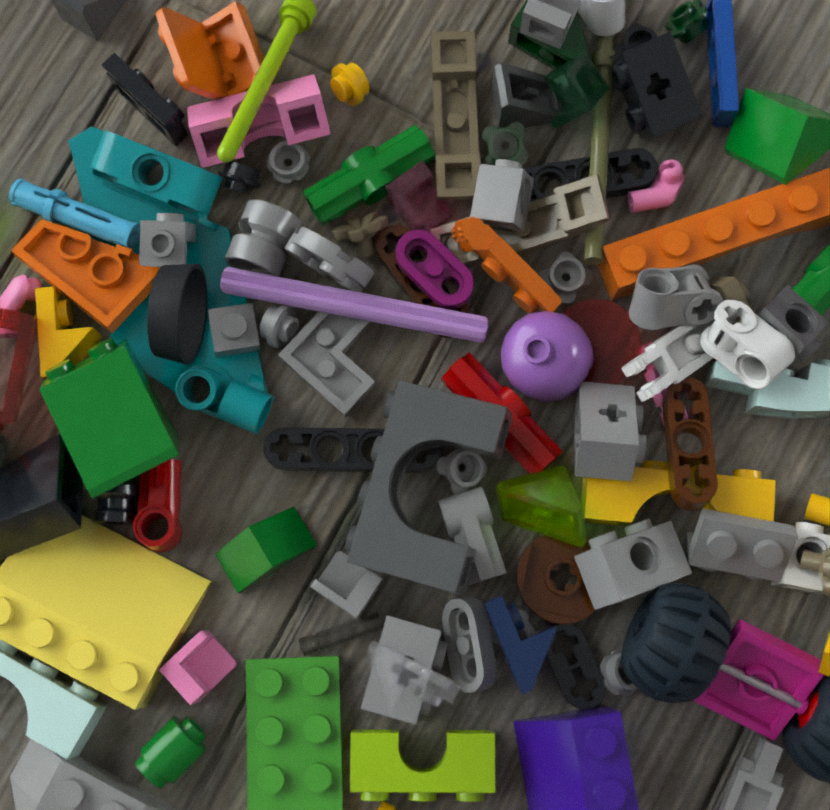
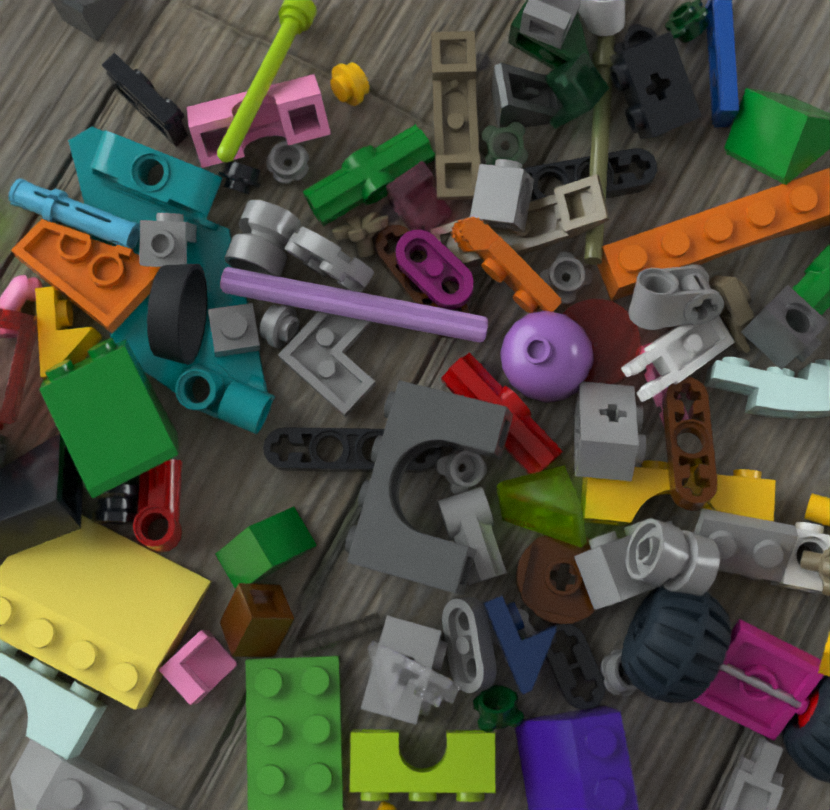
green brick [135,716,207,789] -> none
orange bracket [155,1,274,100] -> none
light grey panel [310,551,384,619] -> none
bright pink arm [627,160,685,214] -> none
white piece [700,300,796,389] -> none
none -> reddish brown panel [220,583,294,657]
none -> dark green plate [473,685,524,732]
none -> light grey wheel [626,518,720,596]

